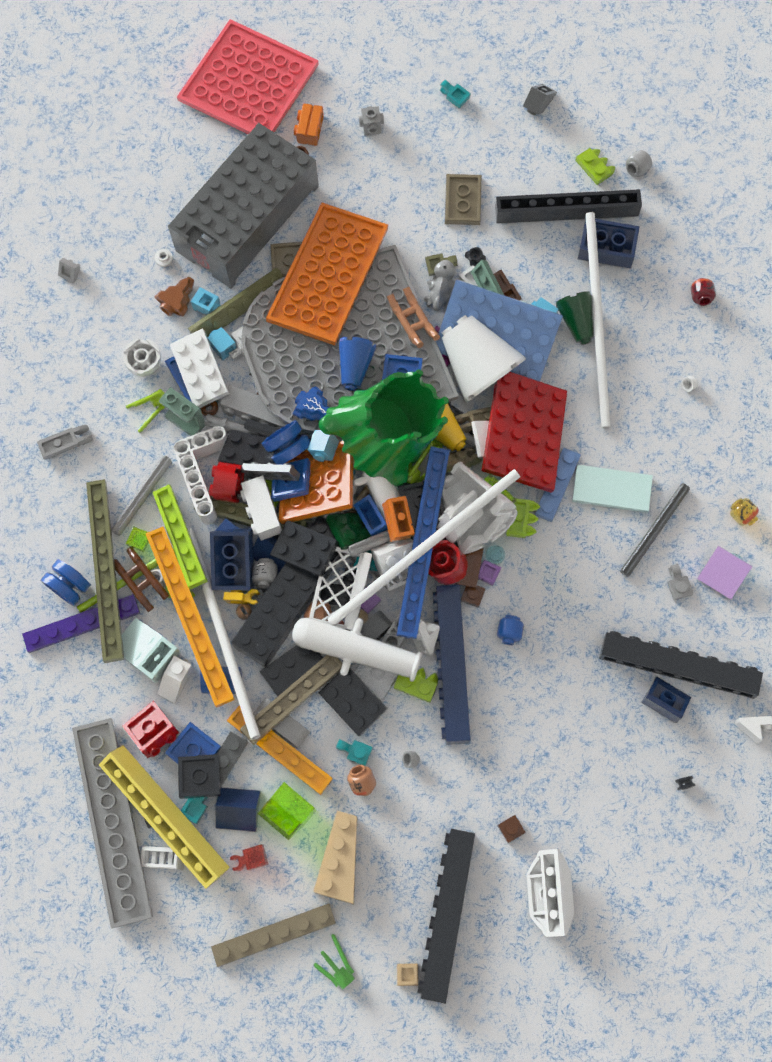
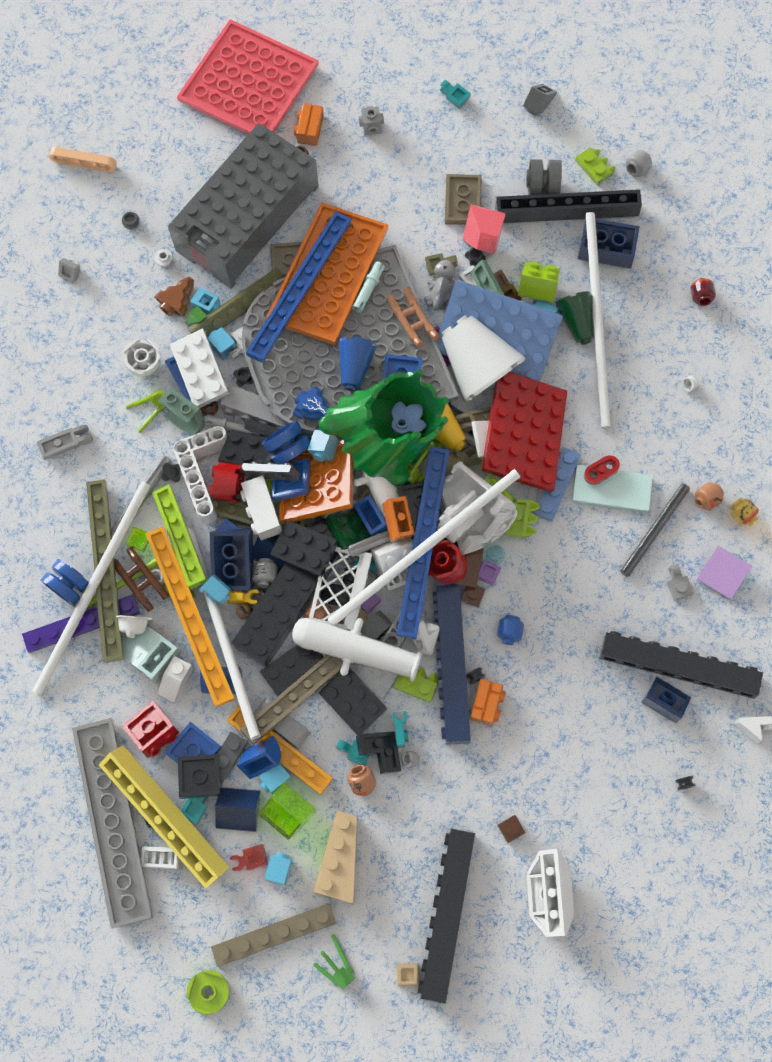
none -> white piece [33,481,151,695]
none -> light nougat beam [49,147,117,172]
none -> white piece [116,616,153,638]
none -> dark grey plate [122,212,140,229]
none -> black plate [162,463,181,482]
none -> bright green piece [185,306,207,324]
none -> lime plate [187,970,230,1014]
none -> medium azure brick [199,574,231,604]
none -> black plate [233,367,254,387]
none -> blue brick [237,736,281,779]
none -> blue plate [246,211,351,363]
none -> medium azure brick [259,763,292,795]
none -> medium azure brick [264,852,292,886]
none -> light aqua pin [352,262,385,313]
none -> black plate [356,731,401,774]
none -> medium blue plate [391,401,427,435]
none -> teal plate [392,711,409,748]
none -> coral slope [463,204,506,254]
none -> black bush [466,667,486,684]
none -> orange brick [470,679,506,726]
none -> lime brick [518,261,560,302]
none -> dark grey wheel [526,159,562,195]
none -> red plate [584,455,620,485]
none -> nougat head [695,482,724,511]

